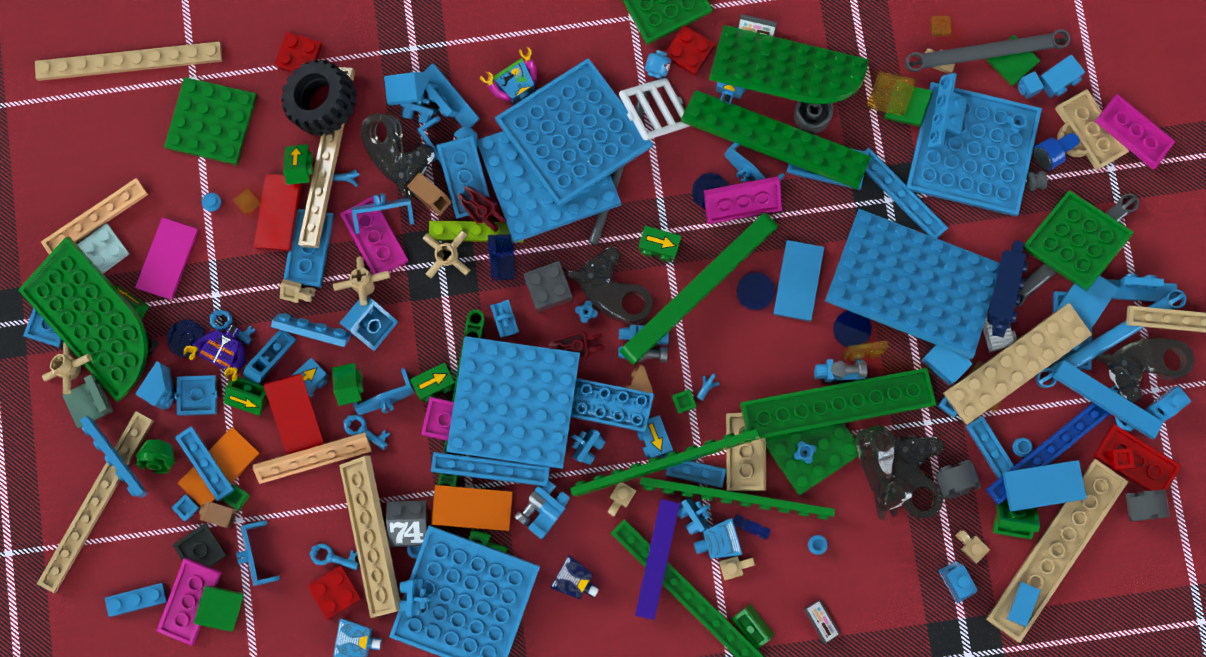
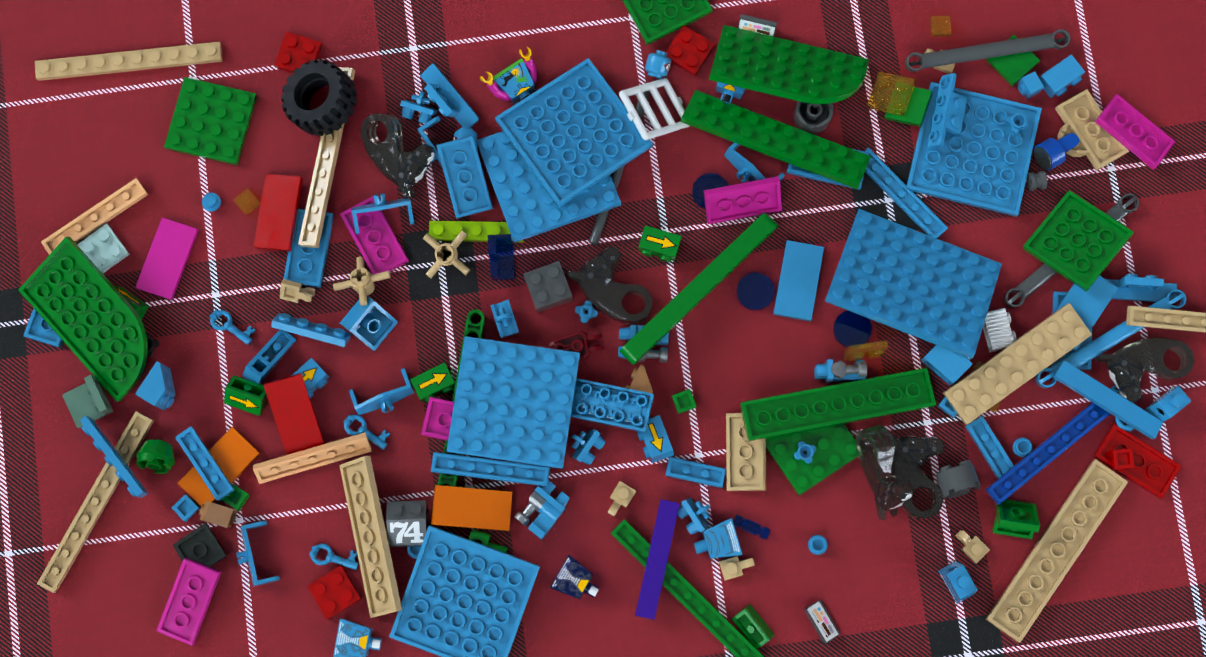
tan bar [42,342,92,394] -> none
dark azure plate [105,583,168,617] -> none
clear blue tile [167,320,206,358] -> none
dark azure plate [174,375,218,416] -> none
dark purple torso [184,323,246,381] -> none
green tile [193,585,244,632] -> none
green brick [283,144,314,185] -> none
green brick [332,363,364,406] -> none
dark azure bar [333,169,360,187] -> none
dark azure slope [384,72,432,106] -> none
dark azure hips [399,578,431,617] -> none
medium nougat slope [407,172,452,216] -> none
dark red hinge [457,186,506,232] -> none
green plate [570,427,761,497] -> none
green plate [640,477,835,520] -> none
dark azure bar [696,373,720,401] -> none
dark blue hinge [987,240,1028,338] -> none
dark azure tile [1002,460,1087,512] -> none
dark azure tile [1006,582,1040,627] -> none
dark grey brick [1126,490,1170,521] -> none

